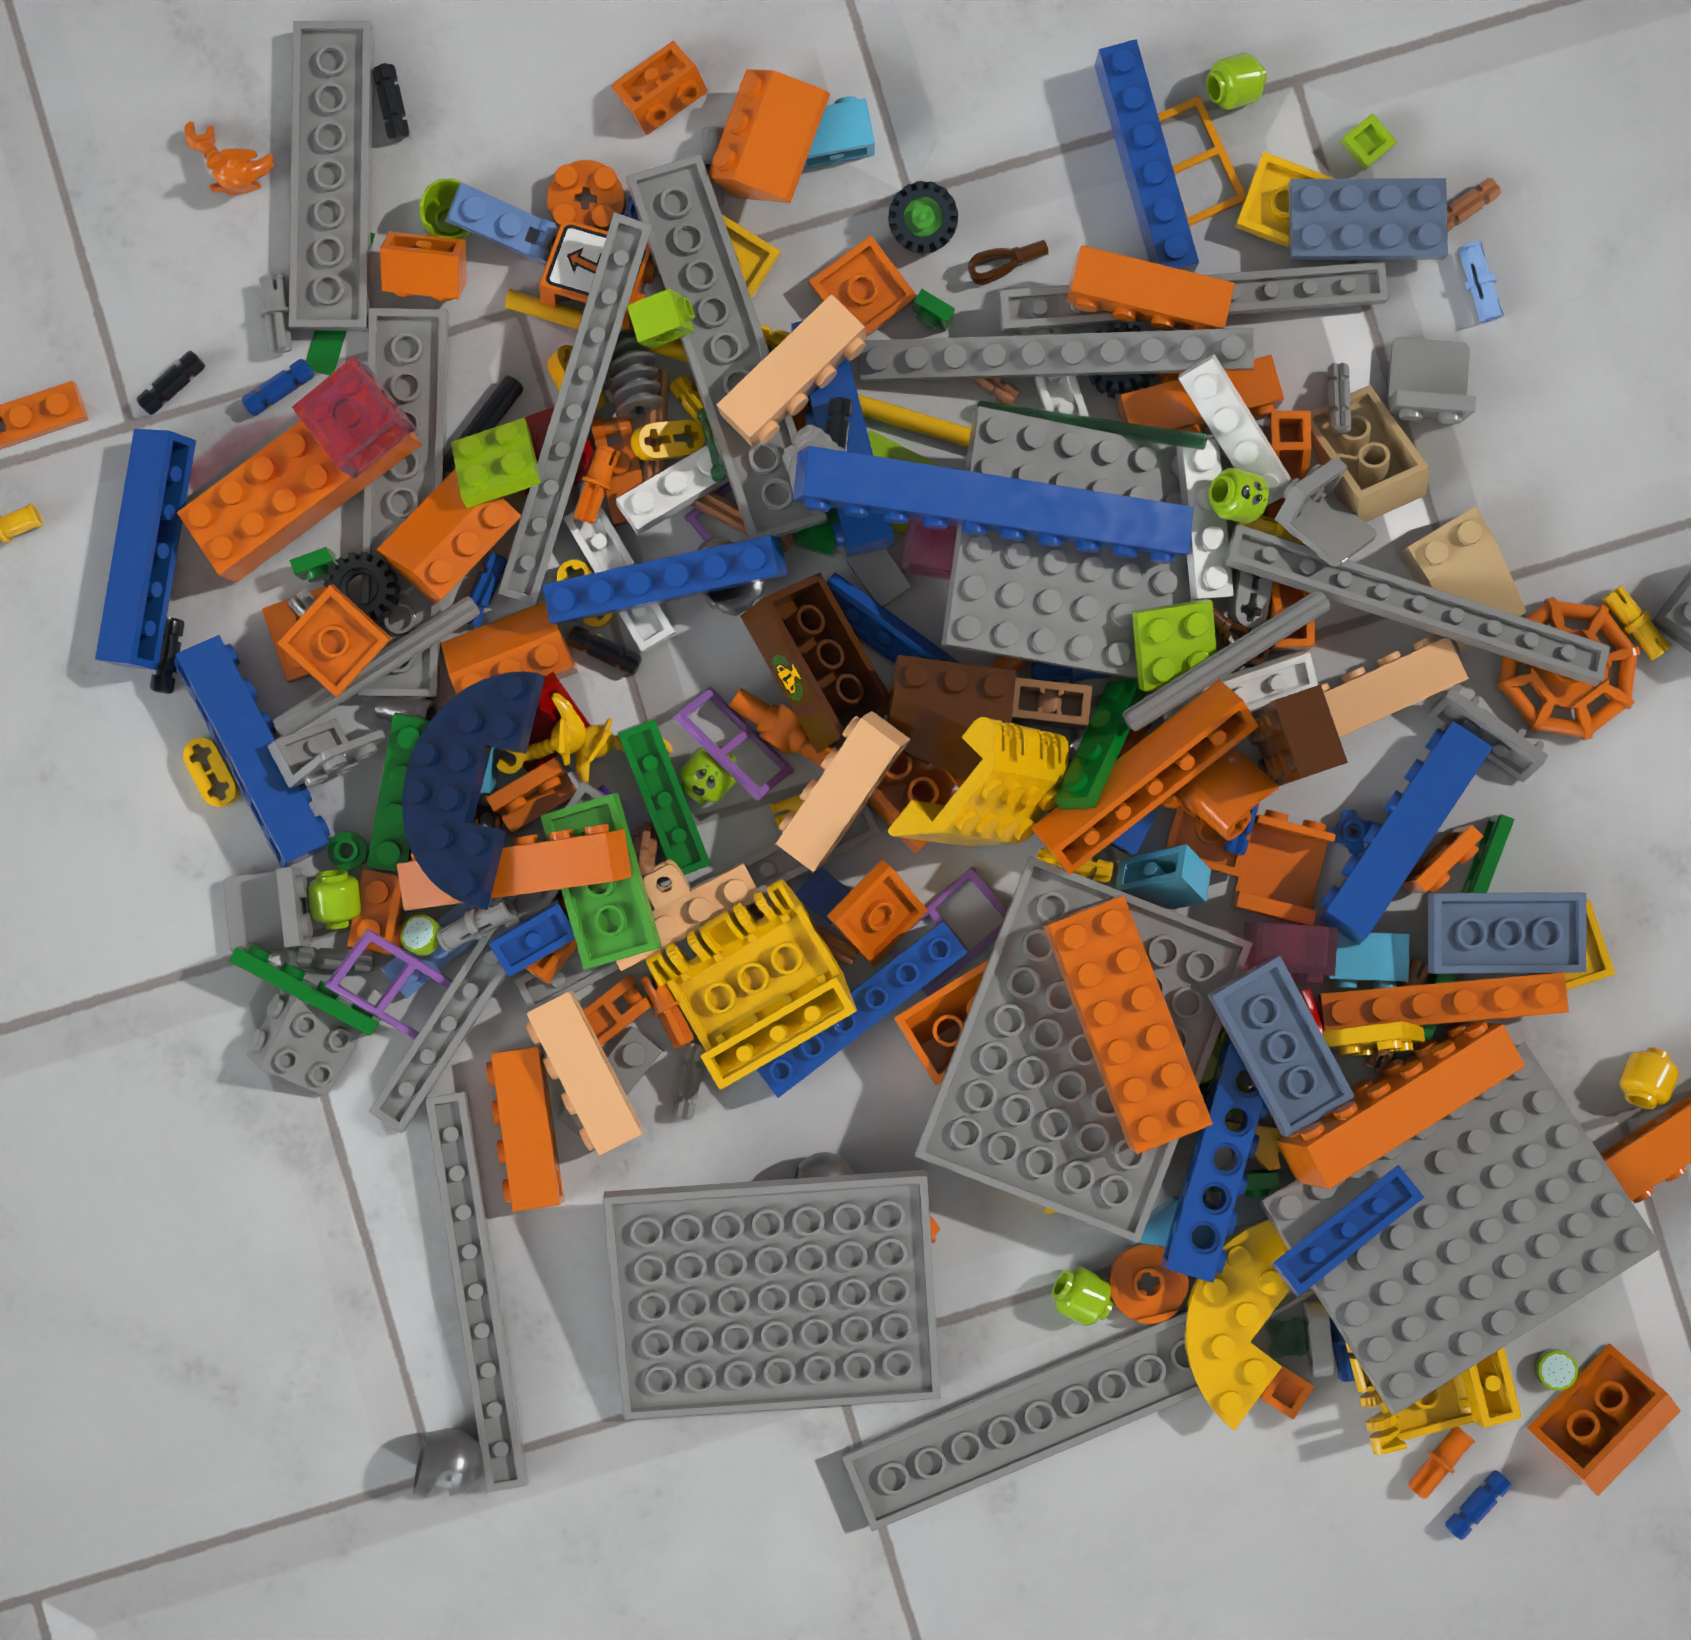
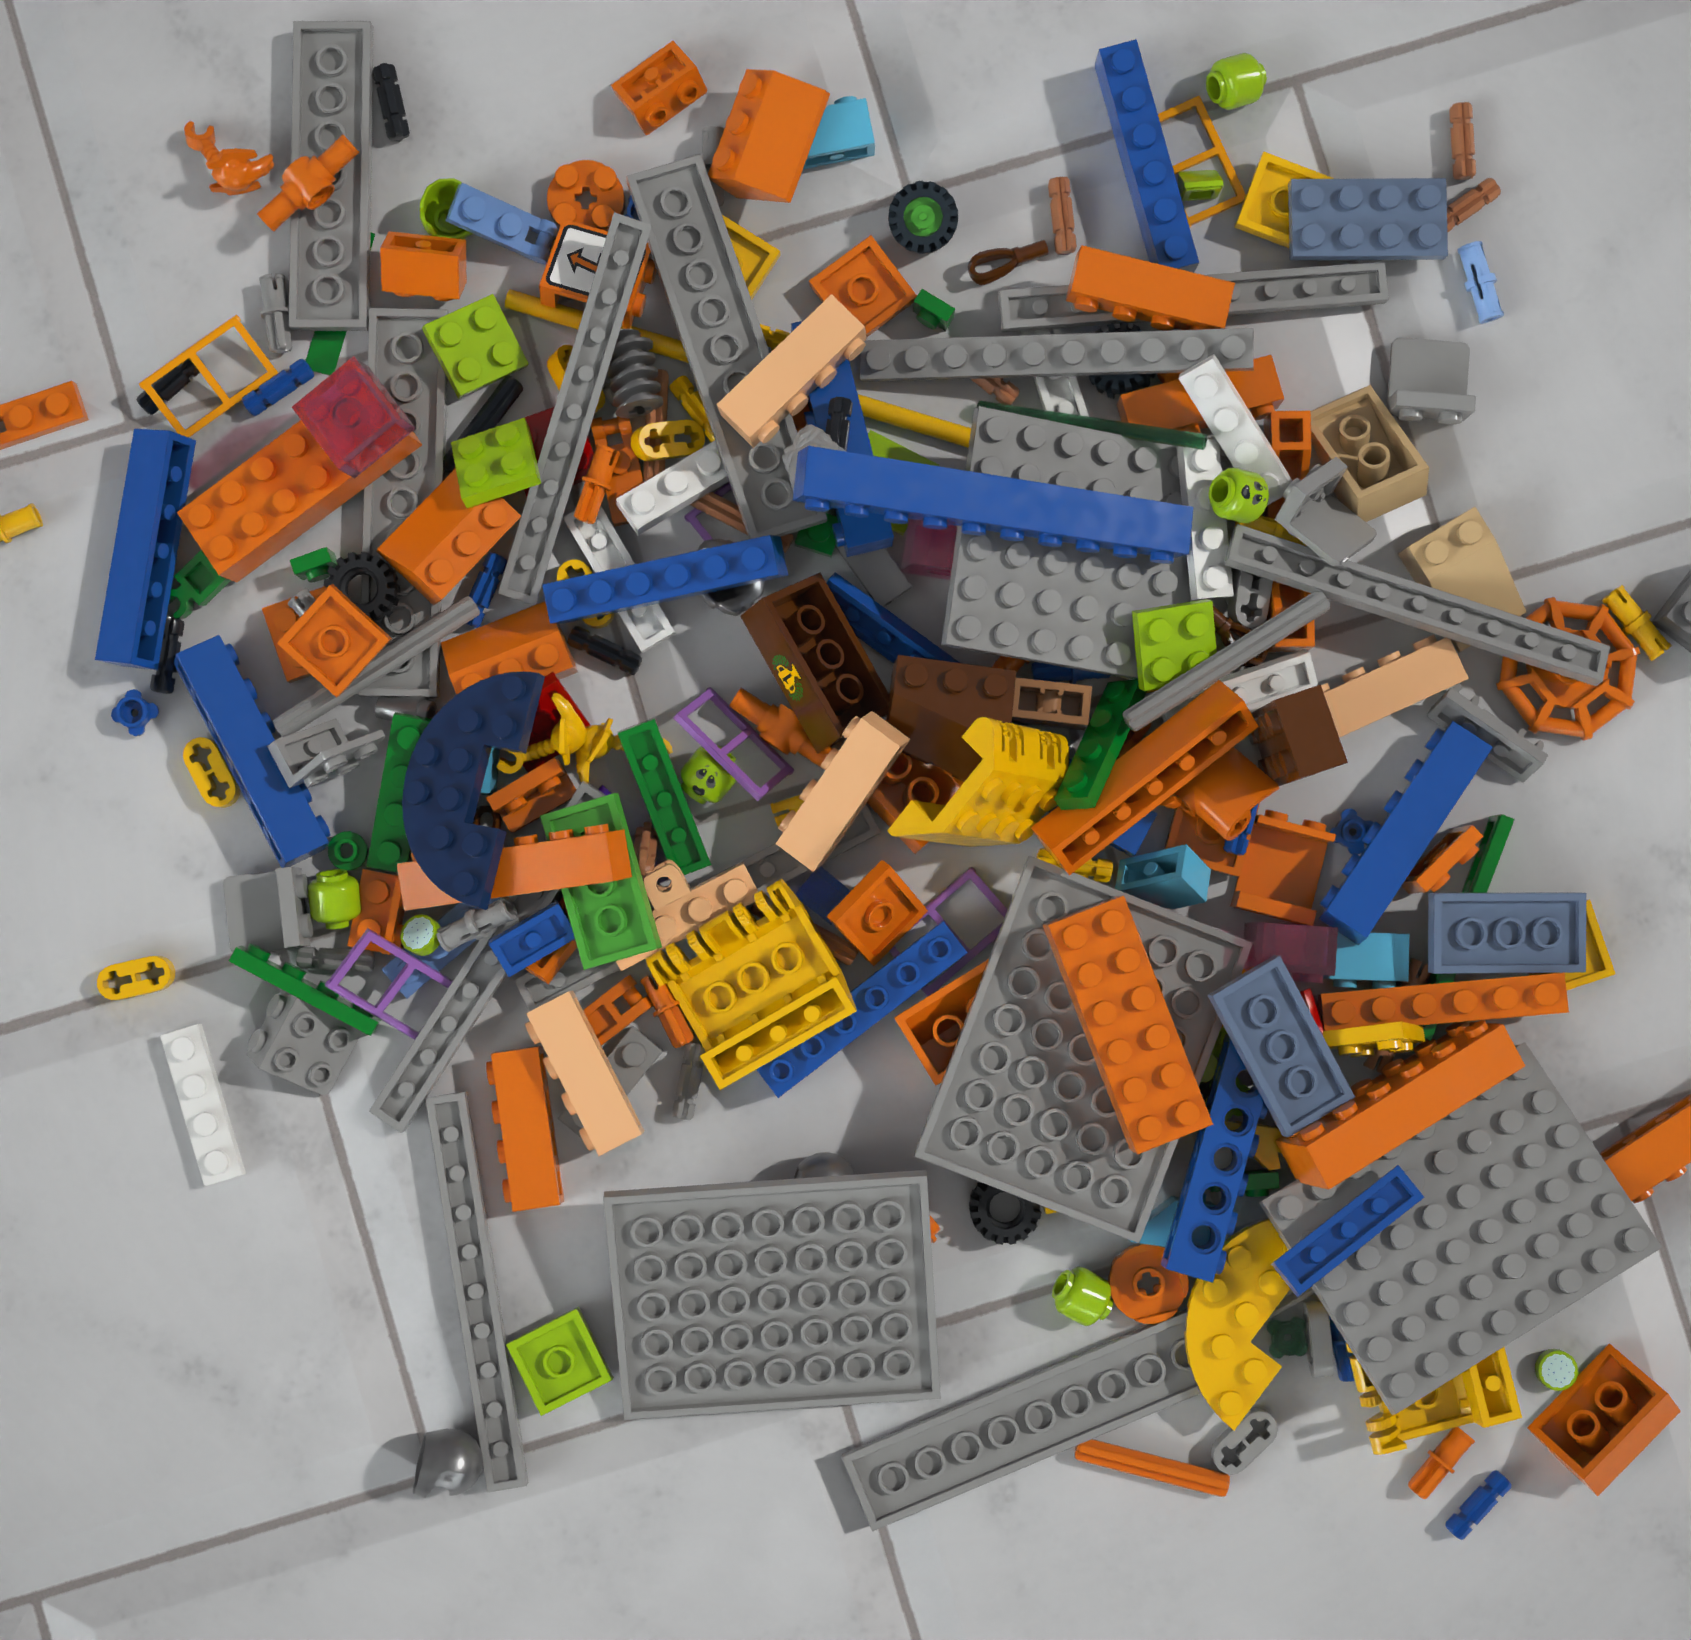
lime brick [627,288,695,349] -> none
clear green hinge [697,408,726,482] -> none
orange plate [1259,1362,1315,1420] -> none
light grey axle [1328,363,1351,434] -> none
lime plate [1340,113,1397,171] -> none
yellow head [1619,1048,1679,1110] -> none
none -> yellow beam [97,956,175,1000]
none -> blue plate [111,689,159,736]
none -> light orange window [139,315,278,437]
none -> white plate [160,1023,246,1187]
none -> green plate [169,550,231,619]
none -> orange pin [257,134,360,232]
none -> lime plate [422,294,529,399]
none -> lime plate [506,1306,614,1416]
none -> black tyre [969,1181,1042,1245]
none -> nougat axle [1048,177,1077,255]
none -> orange axle [1074,1439,1230,1497]
none -> lime slope [1178,170,1224,201]
none -> light grey beam [1211,1407,1278,1475]
none -> nougat axle [1449,102,1476,180]

